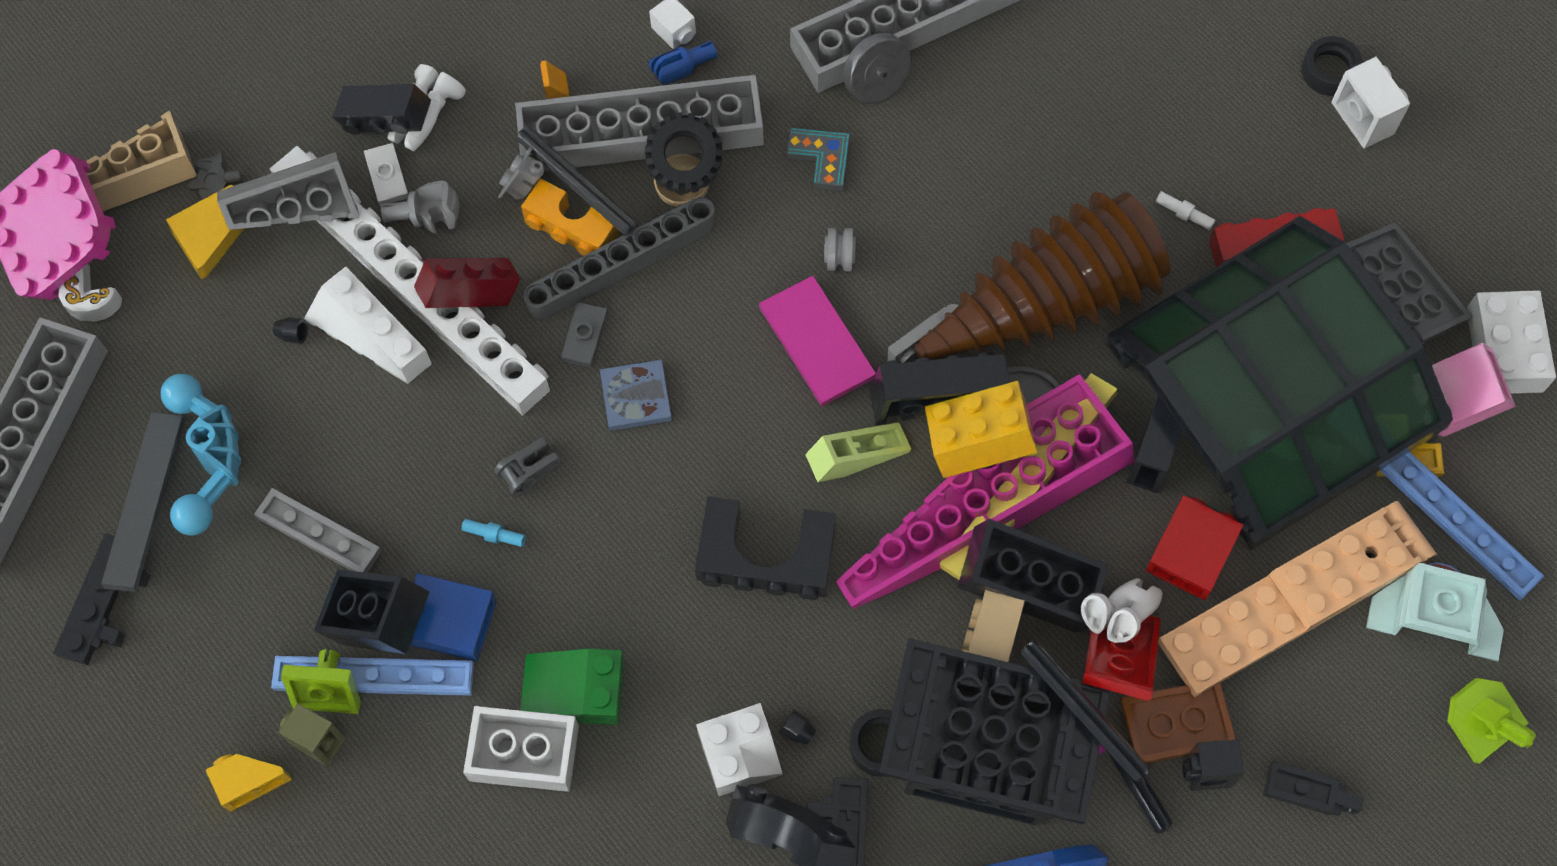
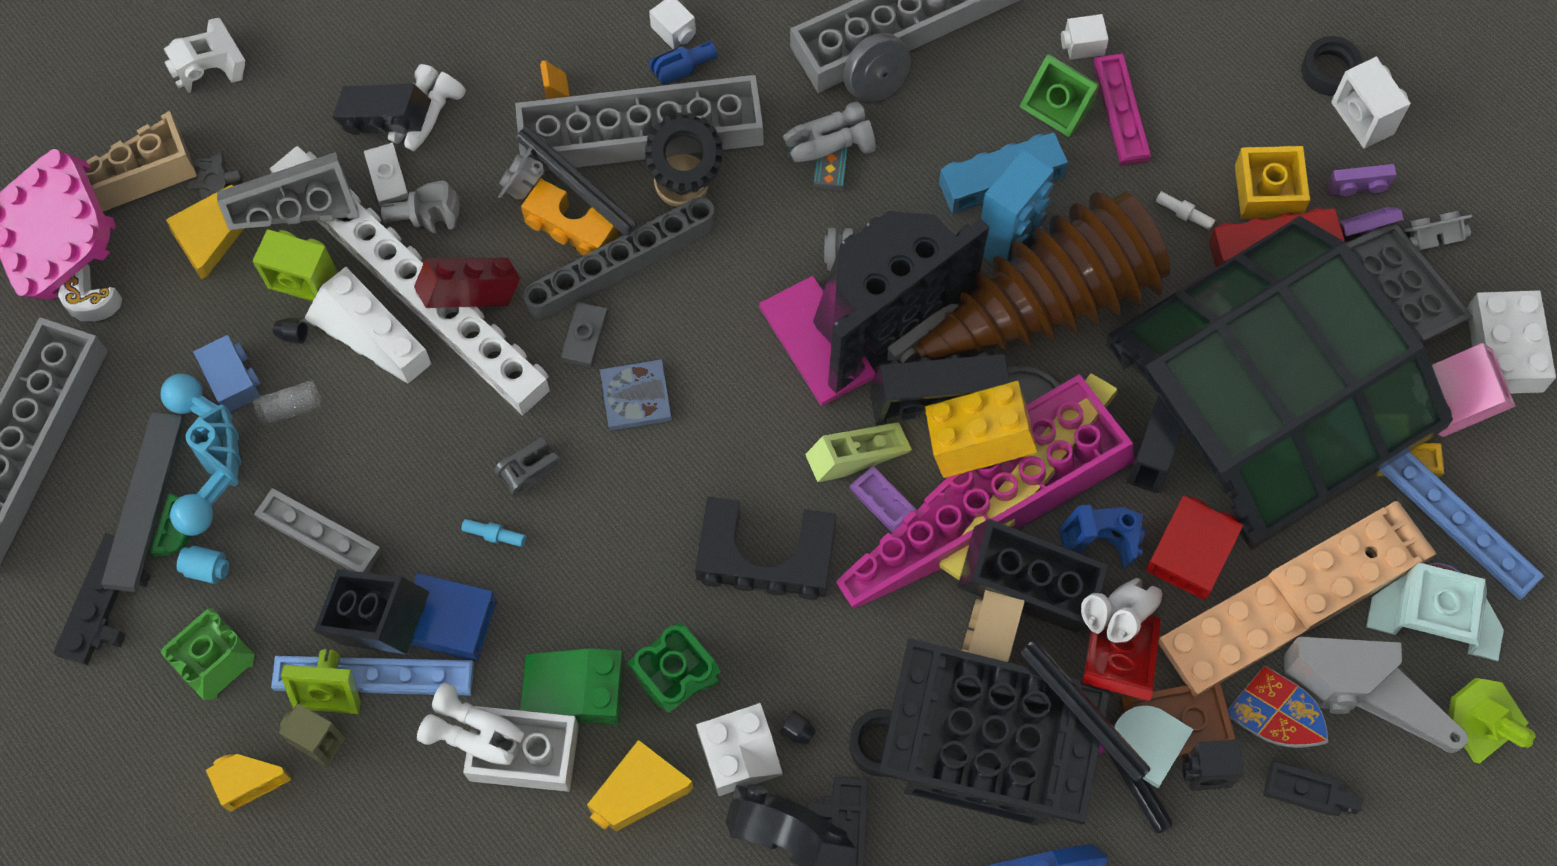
none -> green plate [150,493,191,556]
none -> bright green slope [161,608,255,700]
none -> white tile [164,18,245,93]
none -> medium azure brick [176,546,229,584]
none -> medium blue brick [193,335,261,412]
none -> lime brick [252,229,338,302]
none -> clear brick [252,380,324,427]
none -> white piece [417,682,524,765]
none -> yellow slope [587,740,694,832]
none -> green piece [627,622,721,714]
none -> light grey piece [783,101,876,162]
none -> black wedge [813,211,989,394]
none -> medium lavender plate [850,466,917,532]
none -> dark azure brick [939,132,1068,214]
none -> dark azure brick [981,149,1054,263]
none -> bright green slope [1019,54,1099,137]
none -> blue tile [1059,505,1145,569]
none -> white brick [1061,14,1109,60]
none -> dark pink tile [1093,53,1151,166]
none -> light aqua tile [1114,706,1194,788]
none -> shield [1227,665,1328,748]
none -> yellow brick [1235,146,1310,219]
none -> light grey slope [1284,637,1467,753]
none -> medium lavender plate [1327,164,1397,197]
none -> medium lavender plate [1339,207,1404,236]
none -> light grey hinge [1401,211,1472,251]

